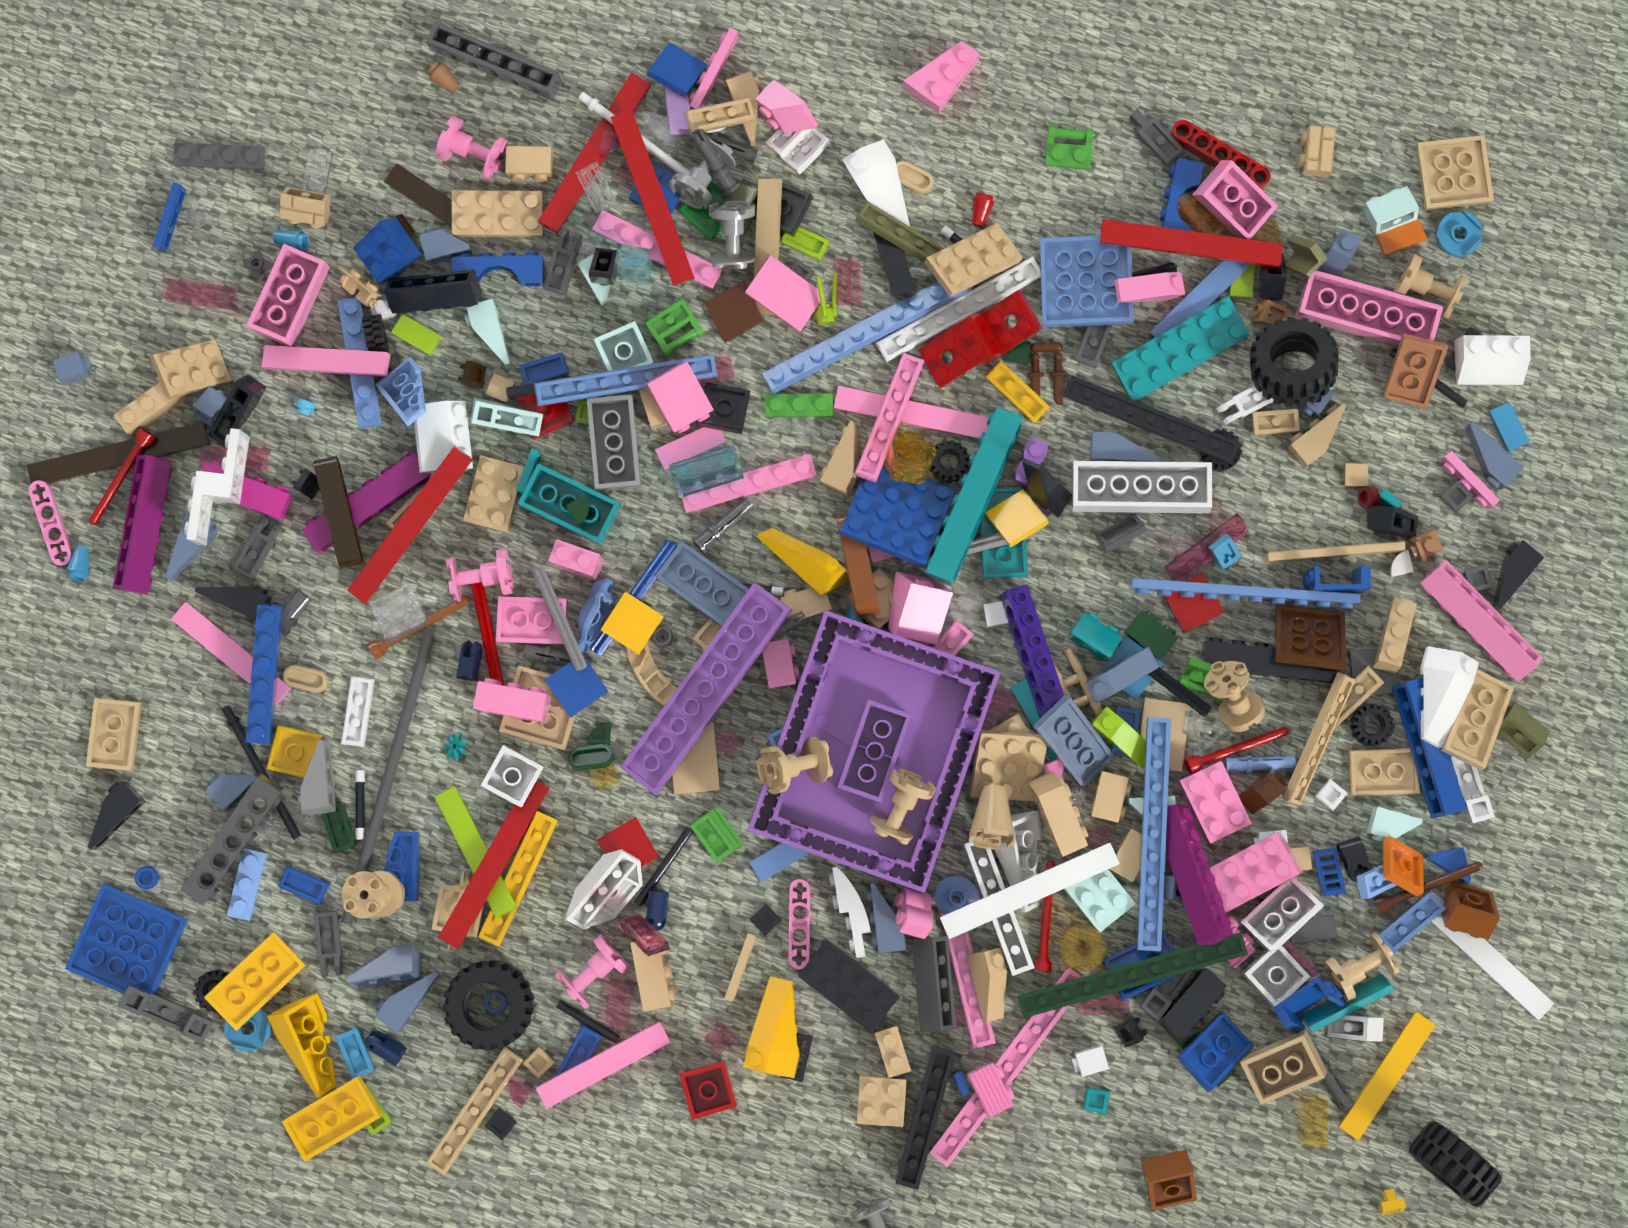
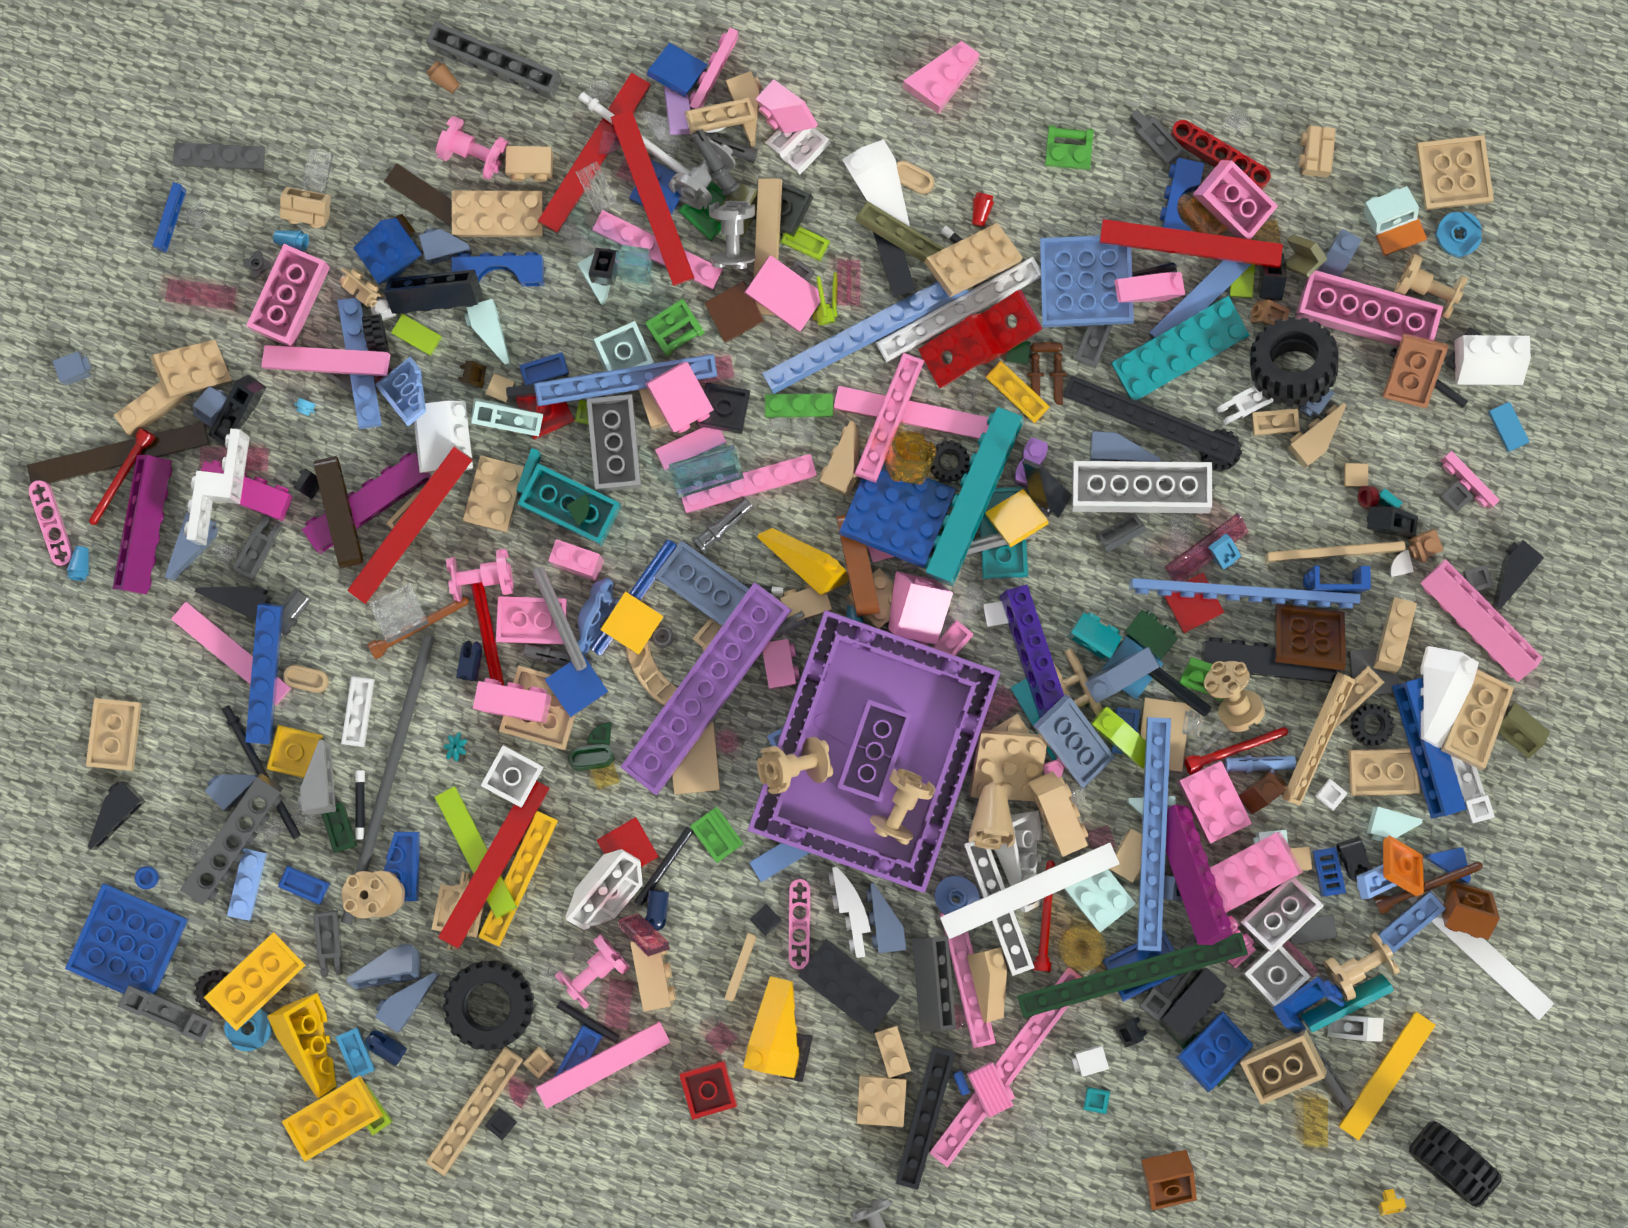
blue tile [484,991,507,1014] -> none
dark grey hinge [543,229,582,296] -> none
bright pink brick [894,887,933,939] -> none
clear pink tile [1082,992,1130,1016] -> none
tan brick [1089,771,1131,823] -> none
sand blue slope [1465,422,1524,490] -> none

